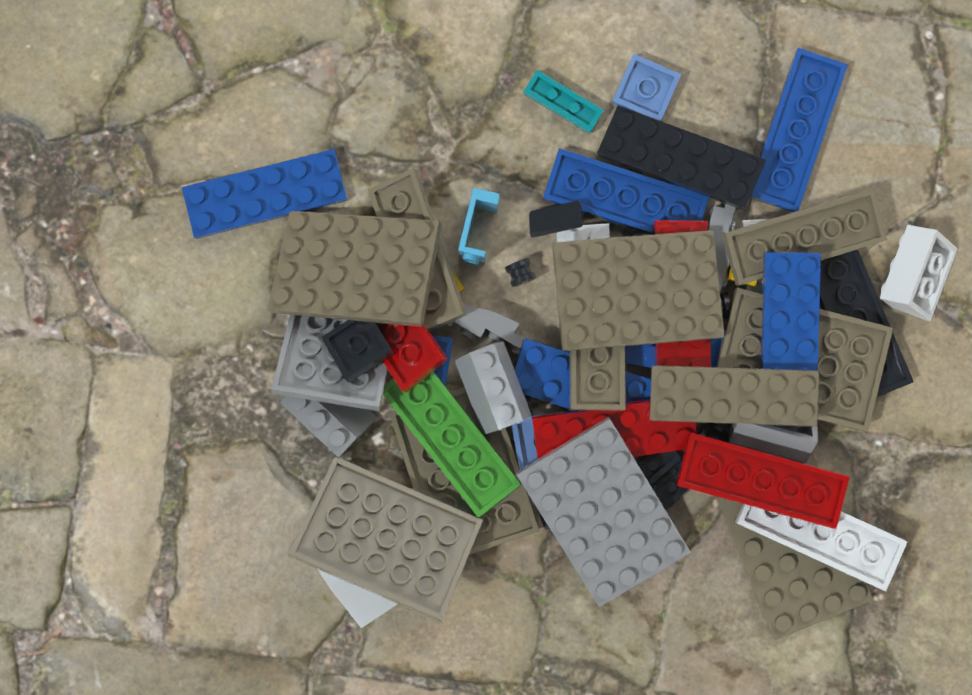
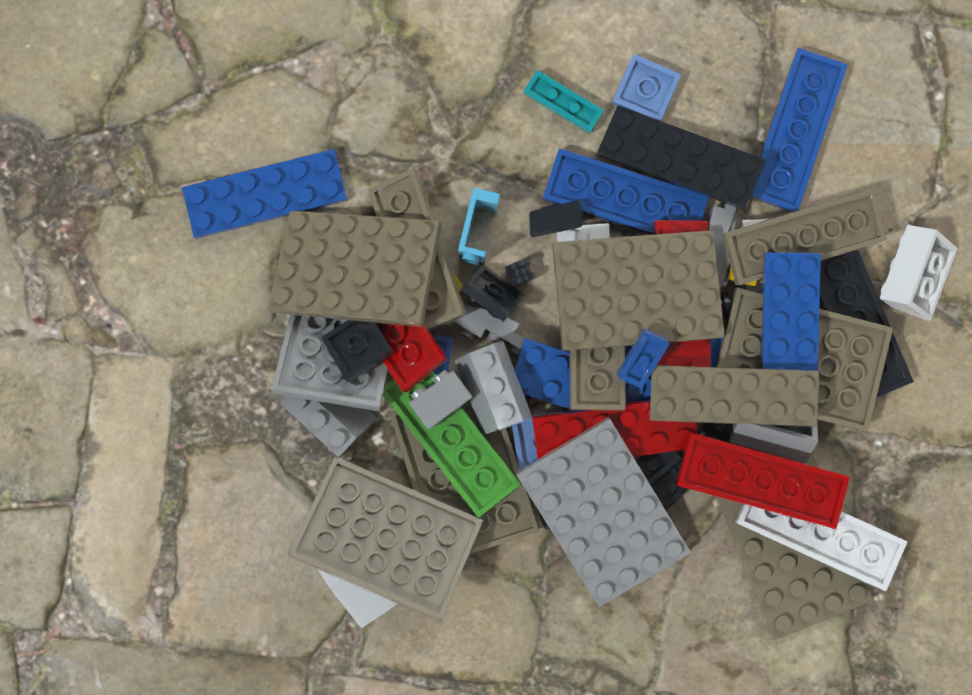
none -> light grey brick [409,370,473,430]
none -> black plate [460,264,525,322]
none -> blue plate [616,328,670,388]

